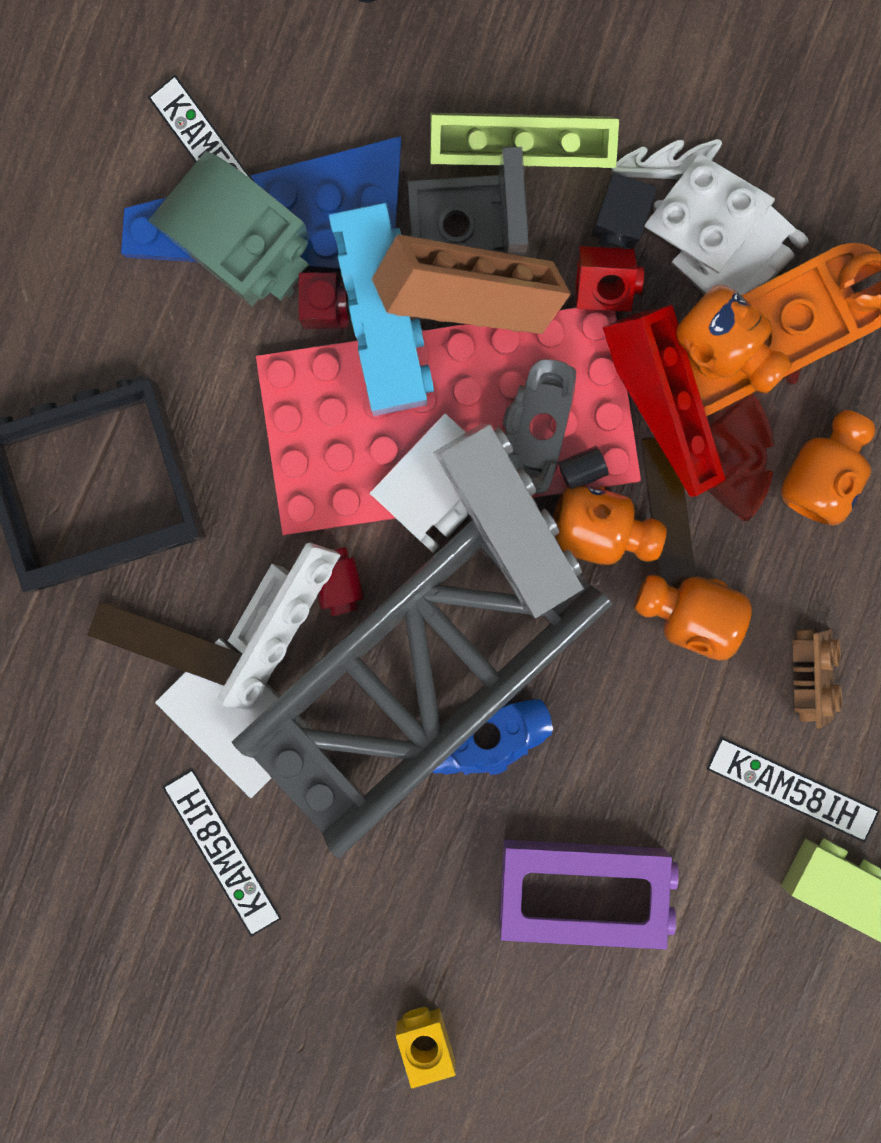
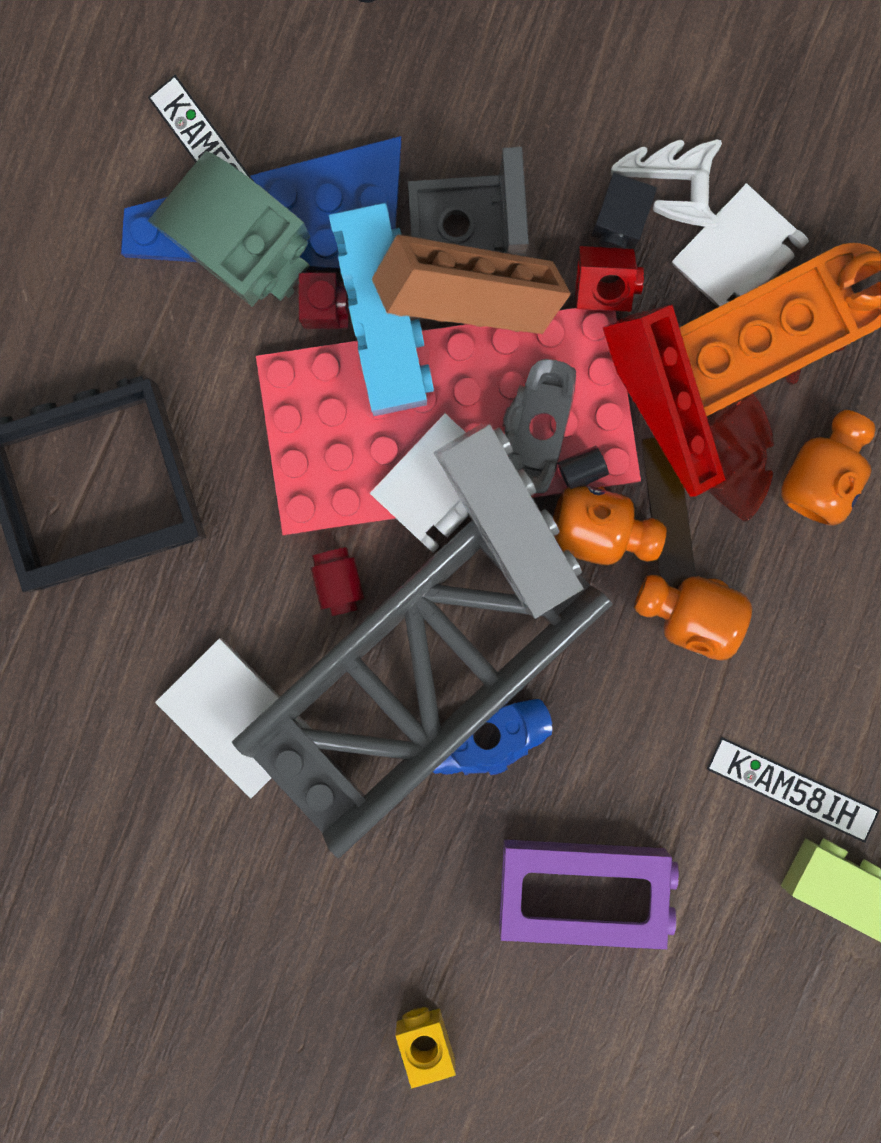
dark brown sticker [87,602,242,686] -> none
sticker [162,769,281,937] -> none
white bracket [217,543,340,710] -> none
yellowish green brick [430,113,619,168] -> none
white hinge [644,153,775,275] -> none
orange piece [676,284,792,394] -> none
medium nougat hinge [792,629,842,729] -> none

